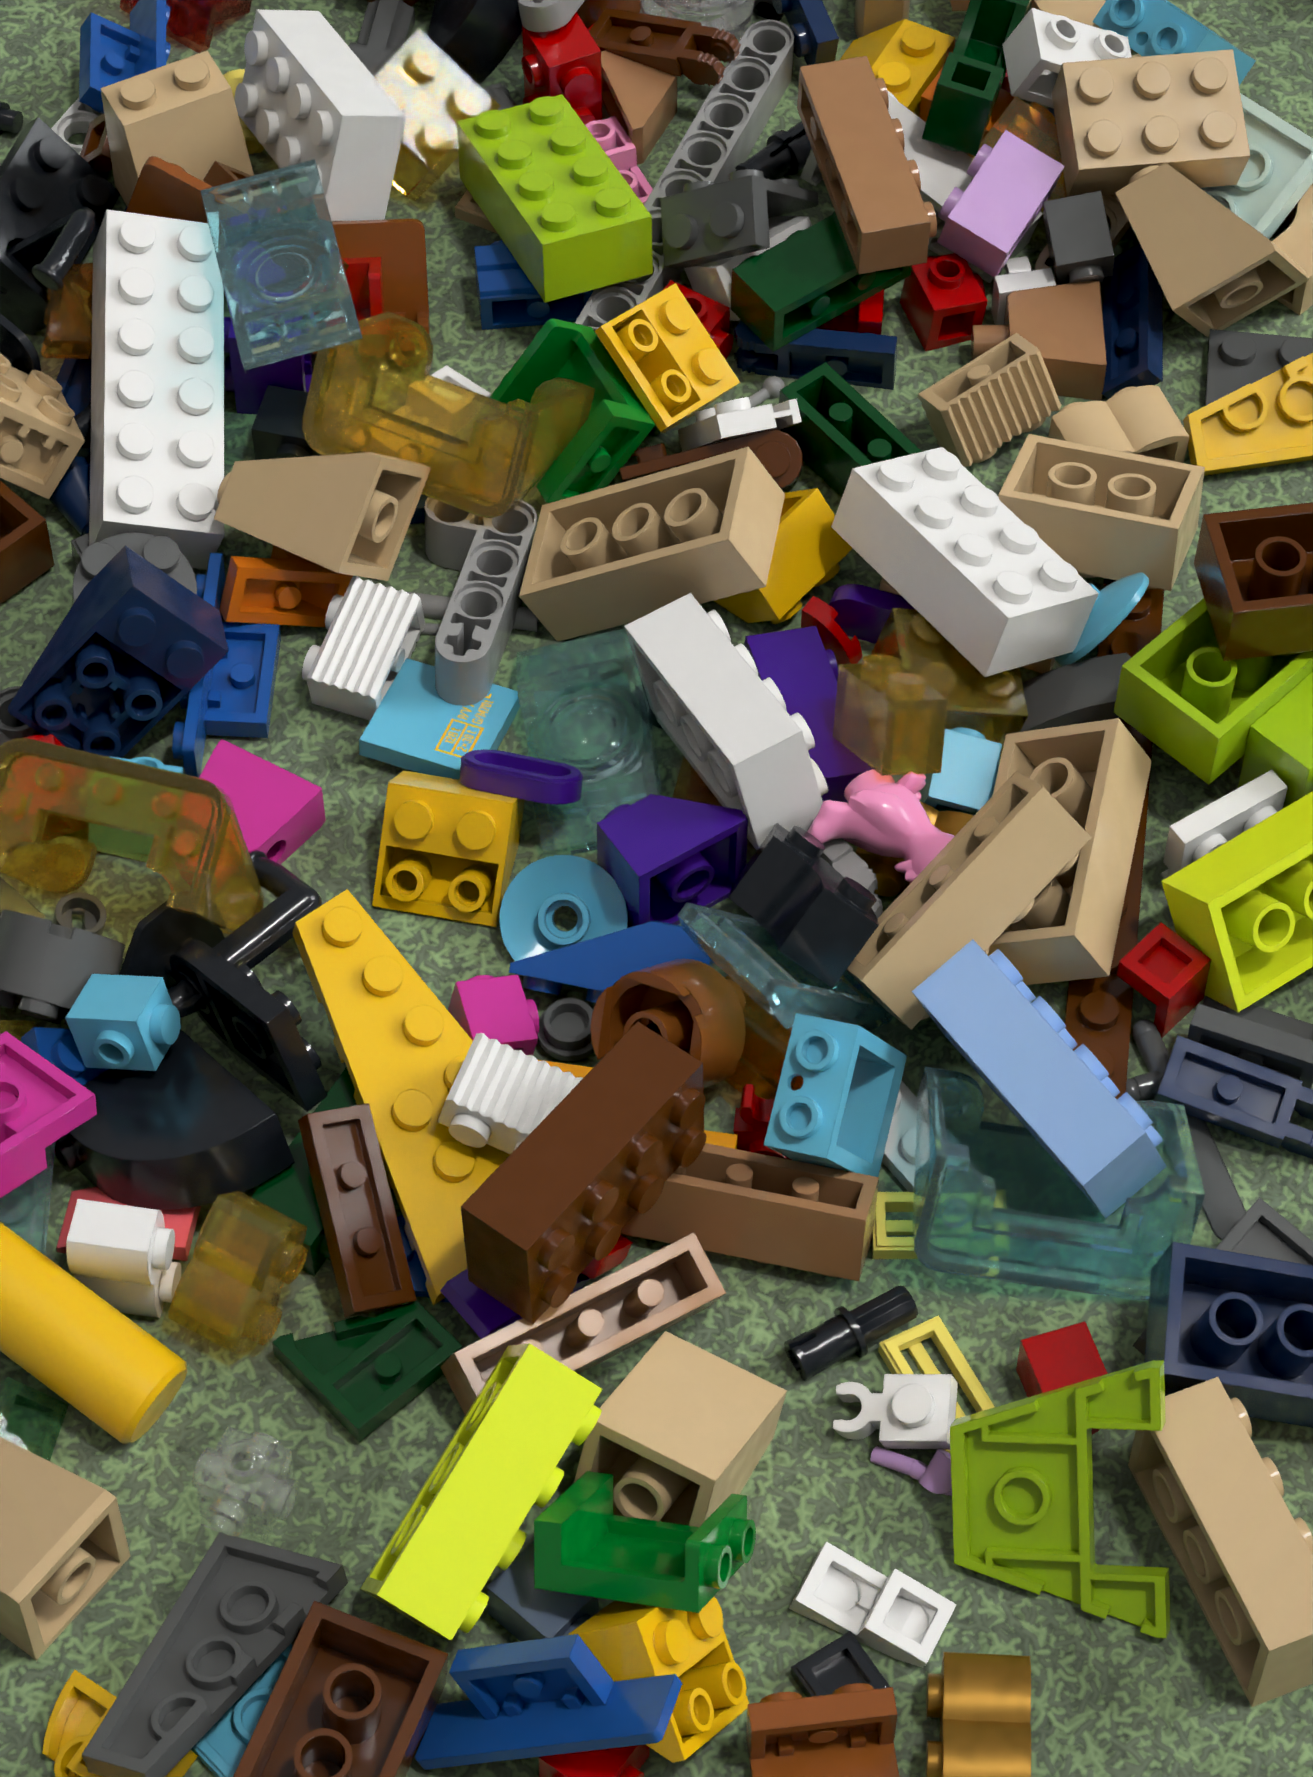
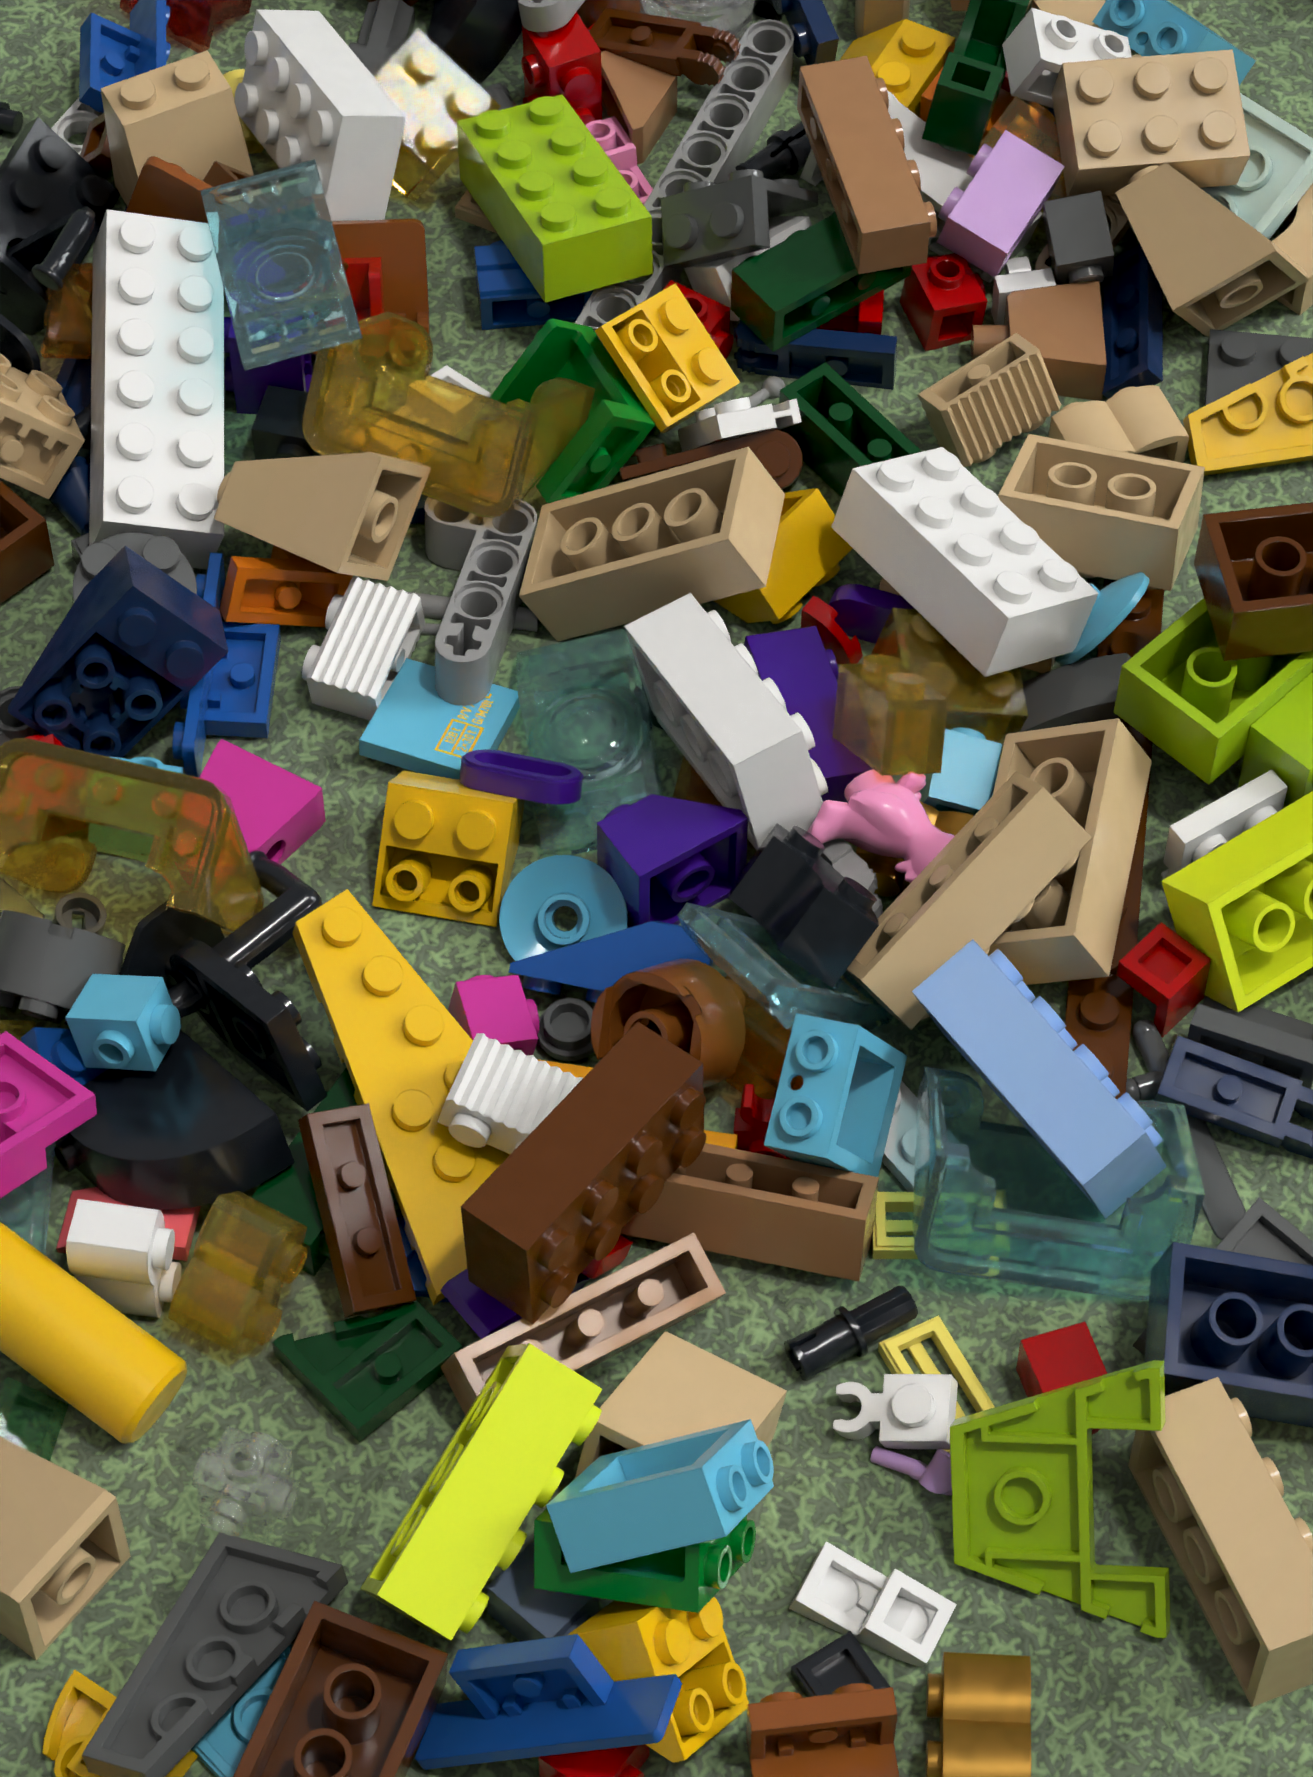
none -> medium azure window [546,1419,774,1573]

